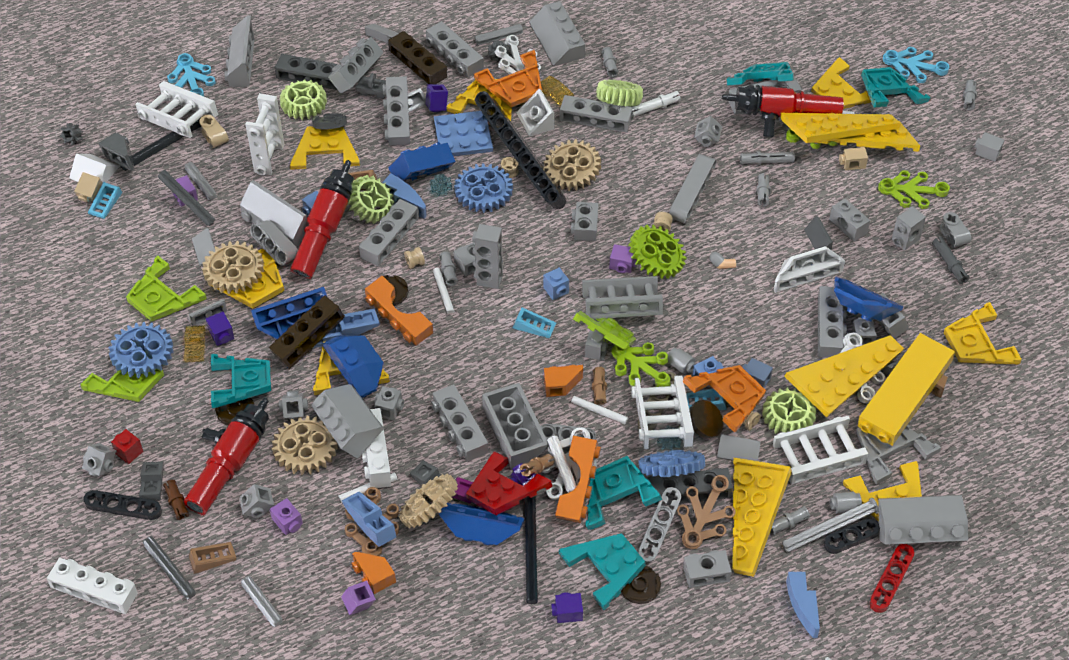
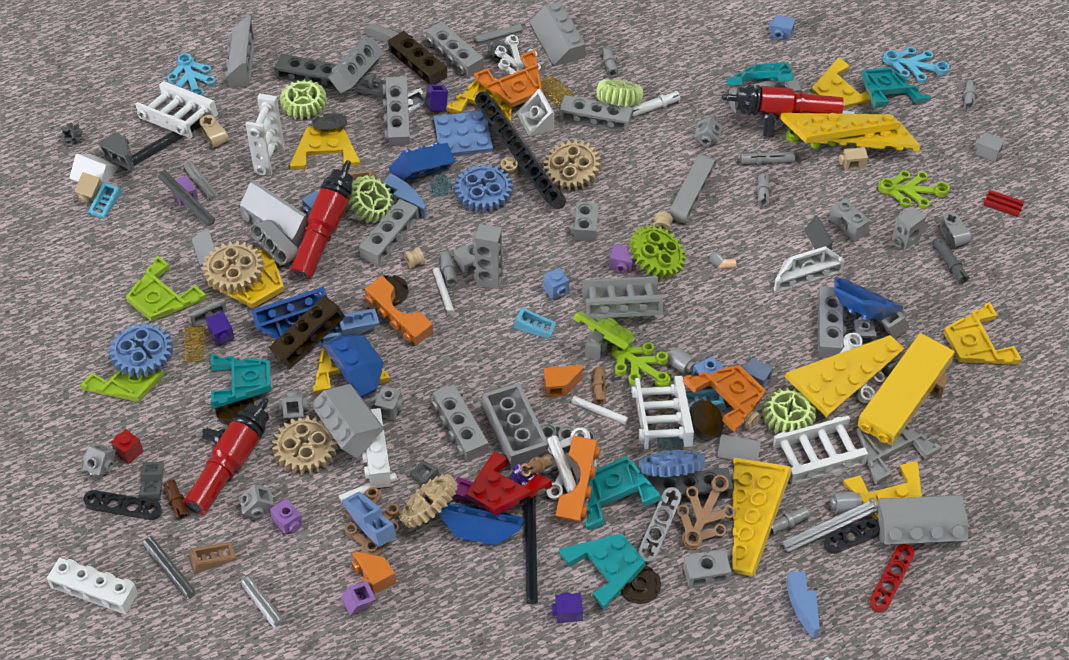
none -> medium blue brick [768,14,795,41]
none -> red tile [983,190,1024,217]

